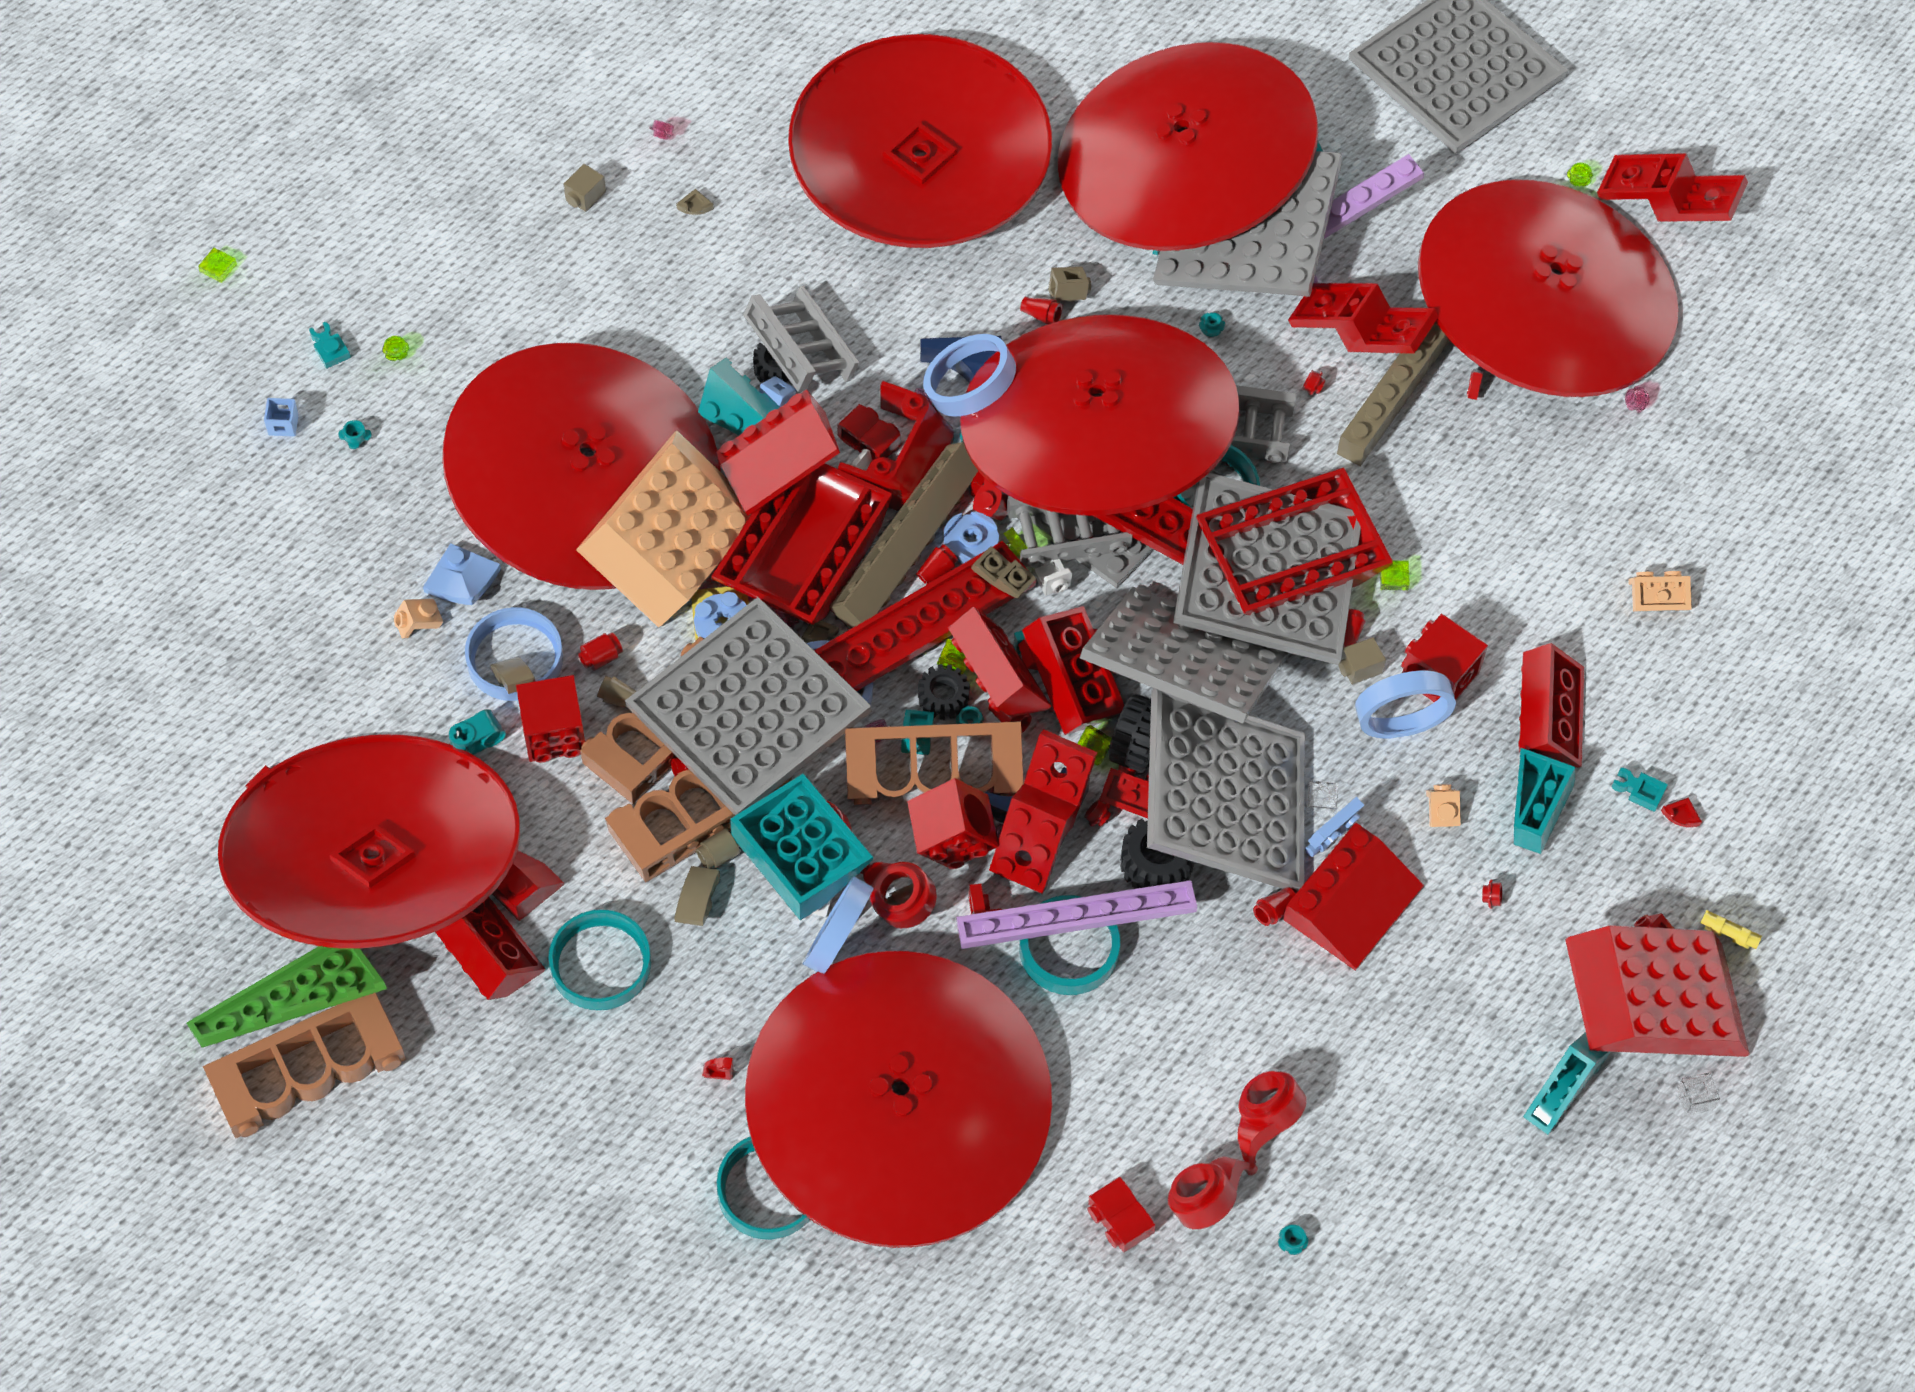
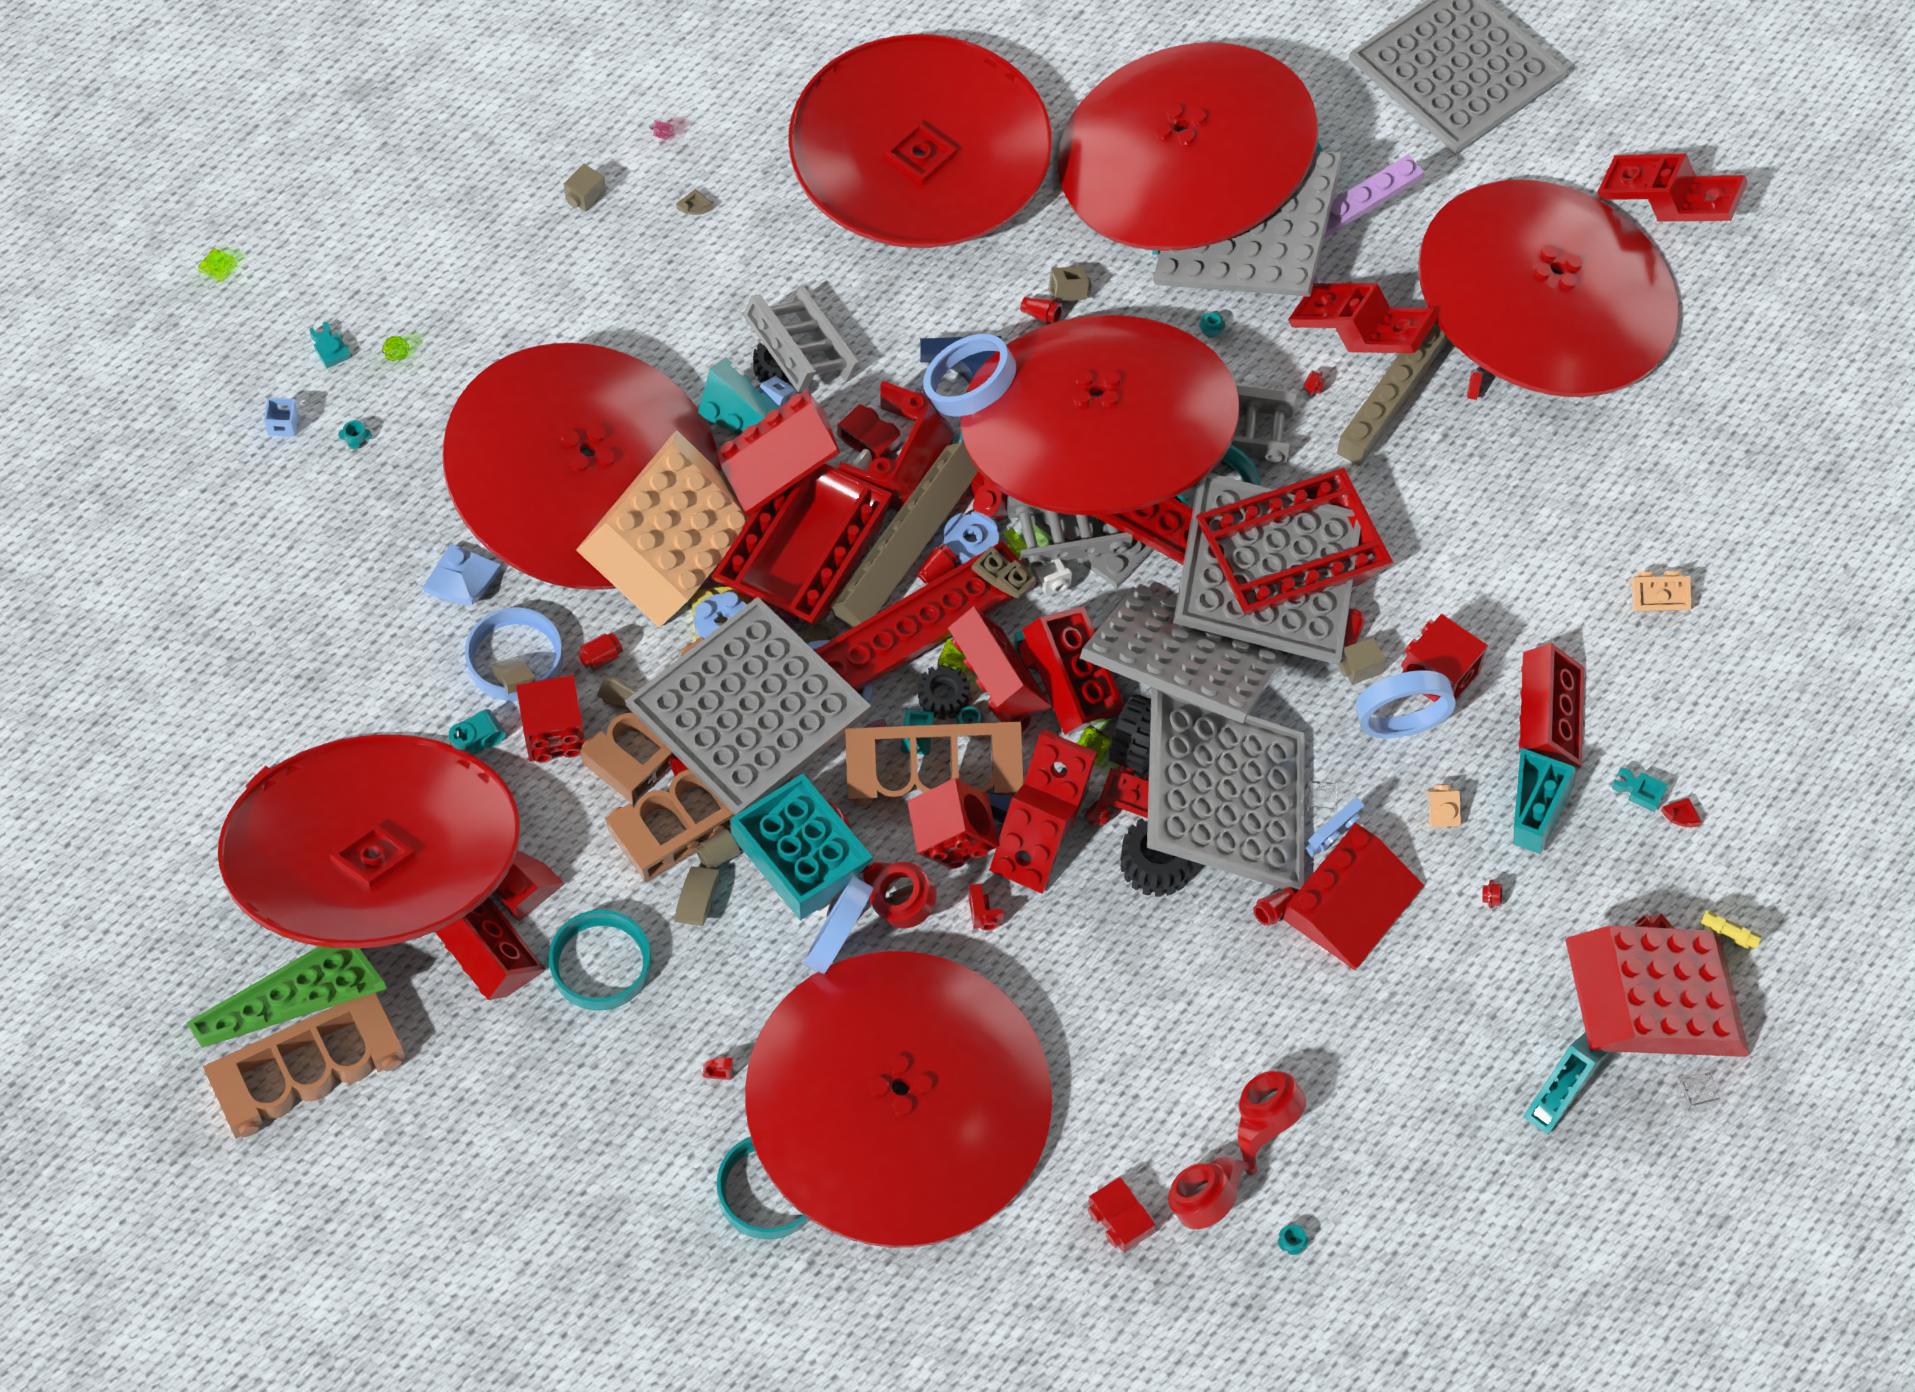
light nougat bracket [394,599,443,638] -> none
lavender plate [956,880,1197,949] -> none
teal piece [1019,895,1120,995] -> none
clear neon green plate [1380,560,1410,591] -> none
clear neon green plate [1567,162,1593,187] -> none
clear pink plate [1625,385,1649,413] -> none

